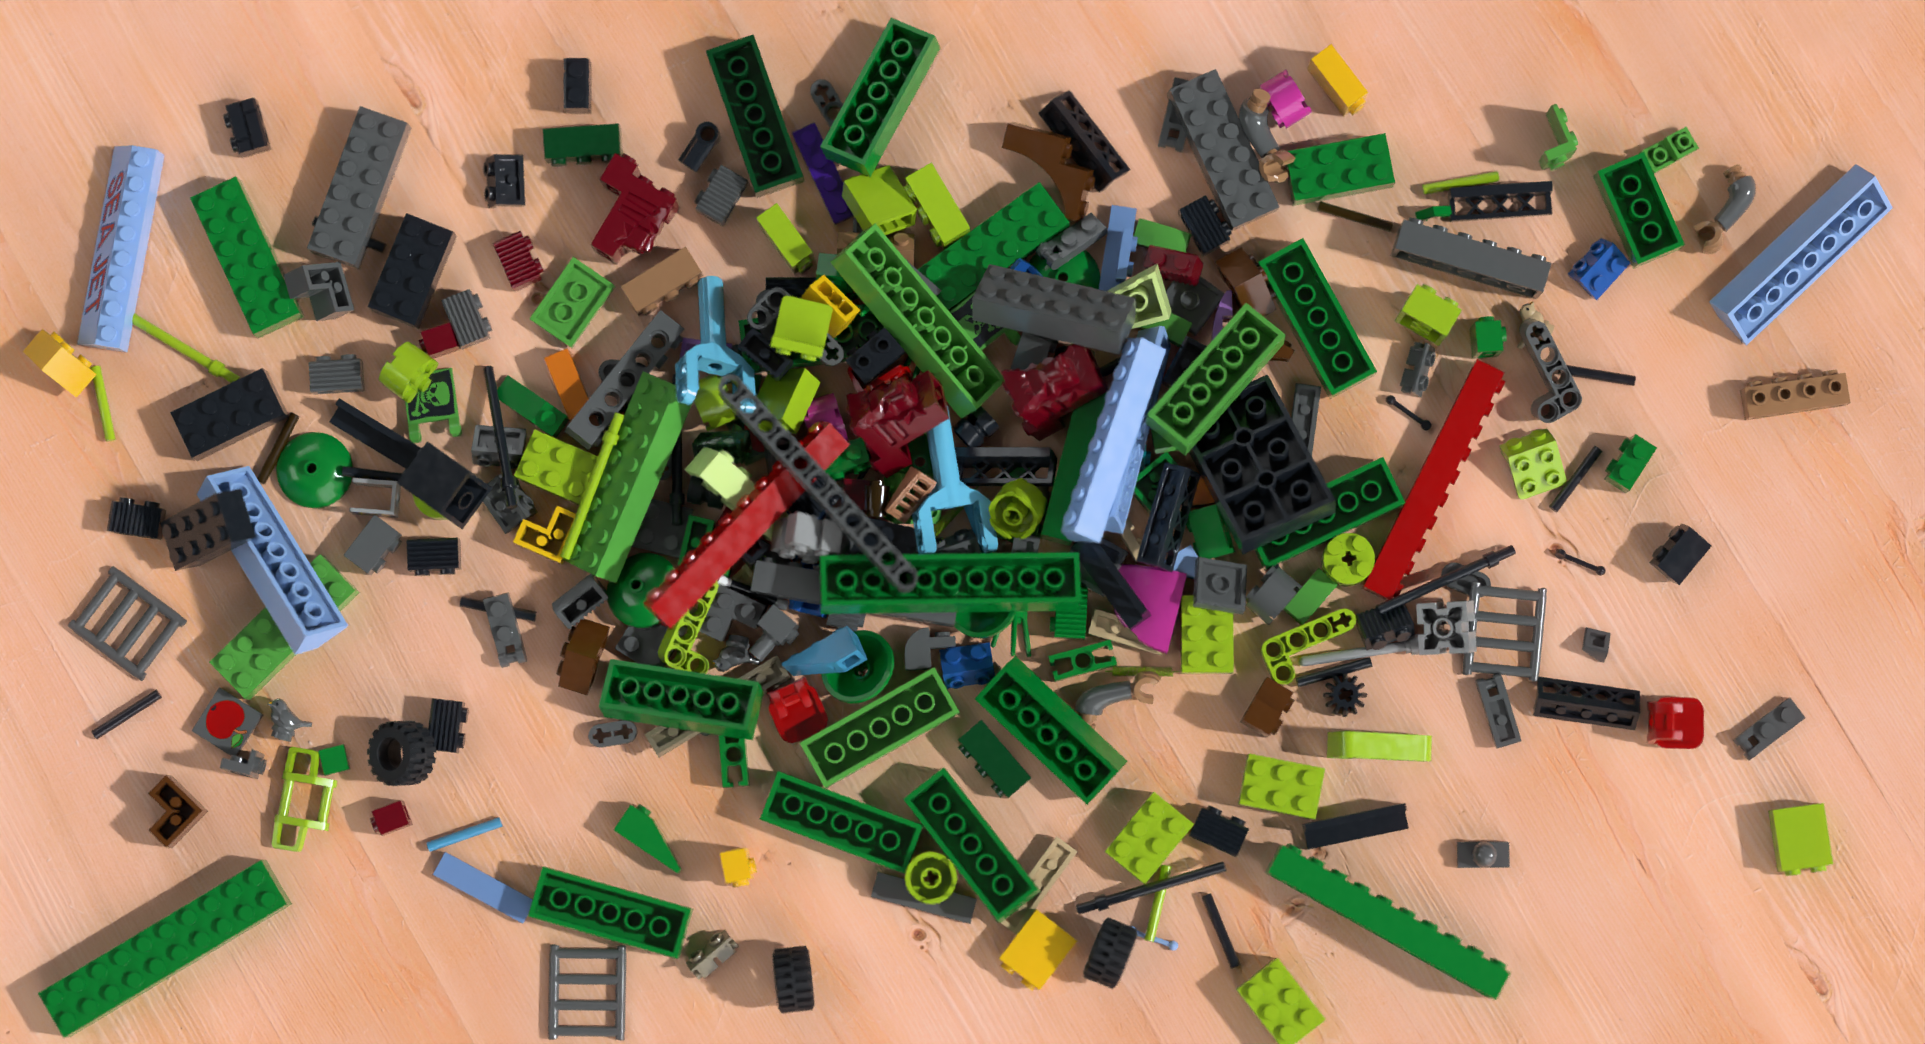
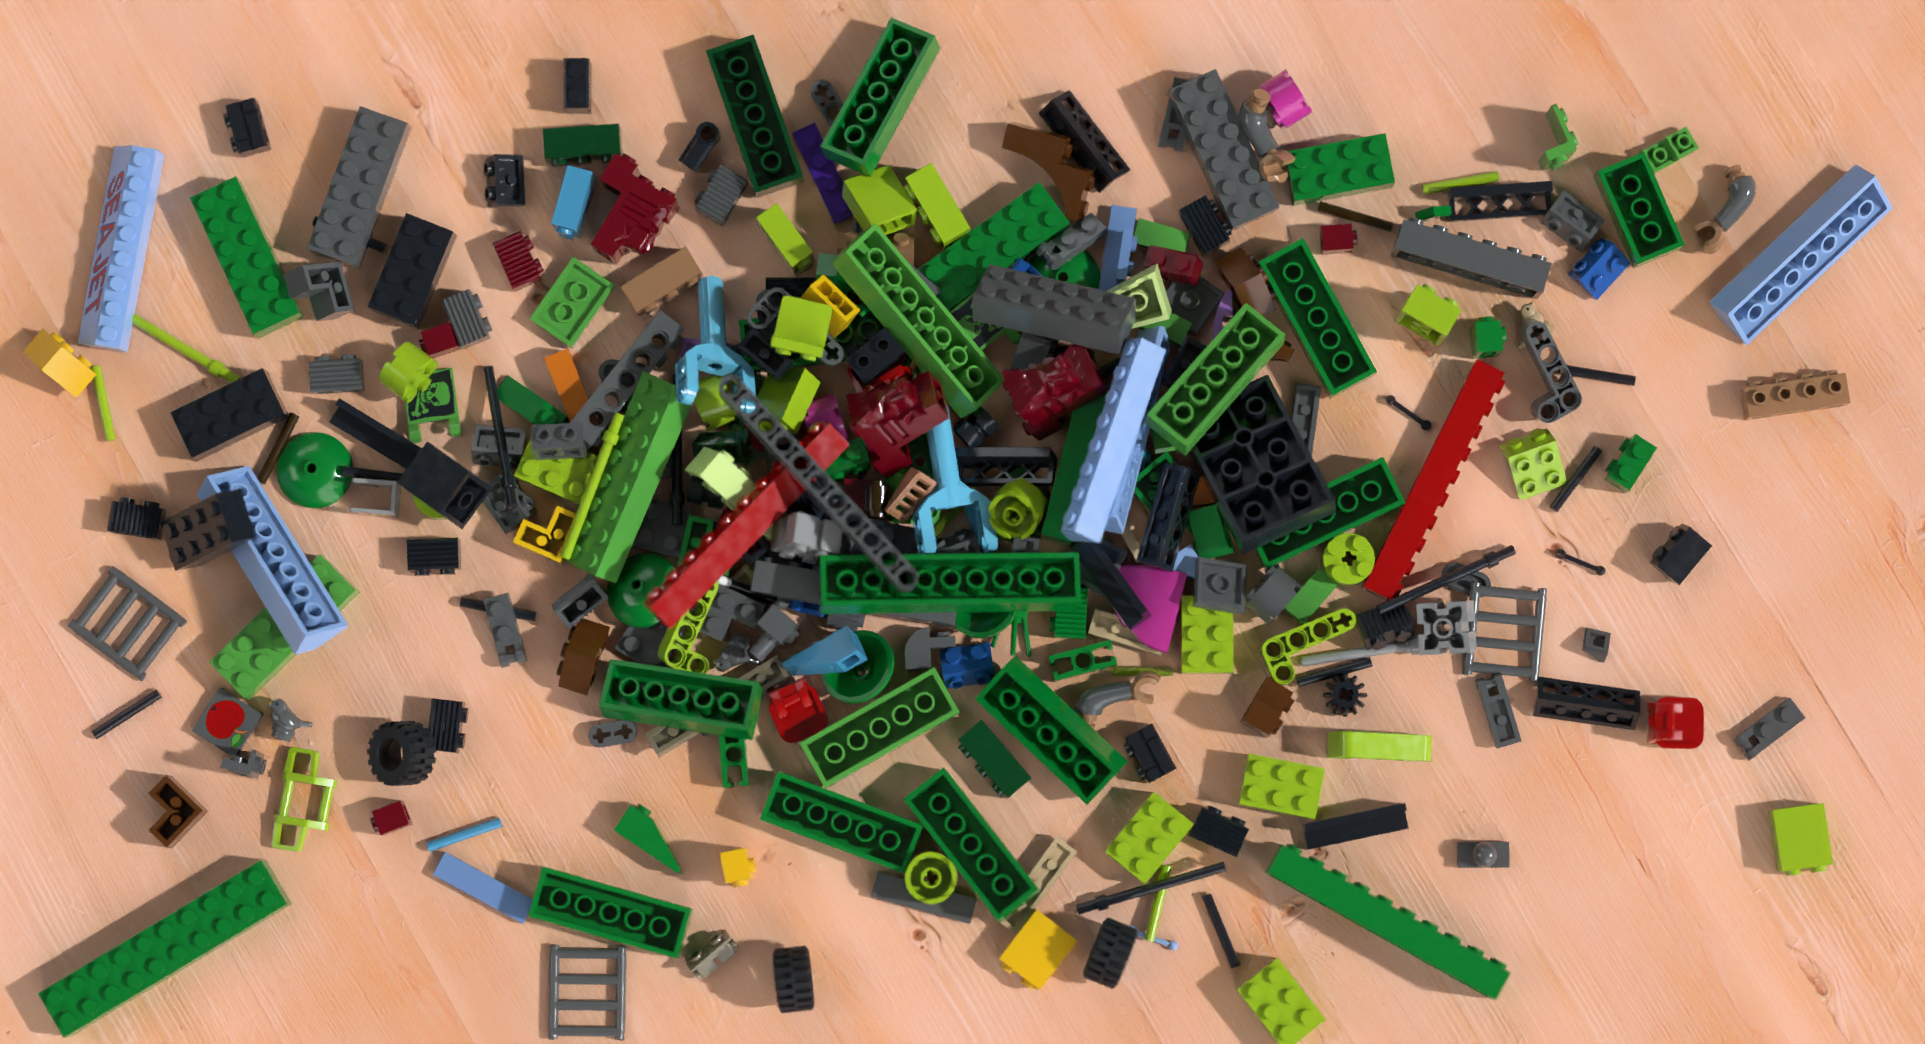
green tile [319,744,350,776] -> none
dark grey brick [344,515,402,576] -> none
yellow brick [1307,44,1368,116] -> none
dark grey hinge [1400,342,1436,397] -> none
none -> dark grey bracket [531,422,587,460]
none -> dark azure brick [551,165,597,240]
none -> black brick [1123,723,1177,783]
none -> dark red brick [1319,223,1358,255]
none -> dark grey bracket [1541,190,1605,251]

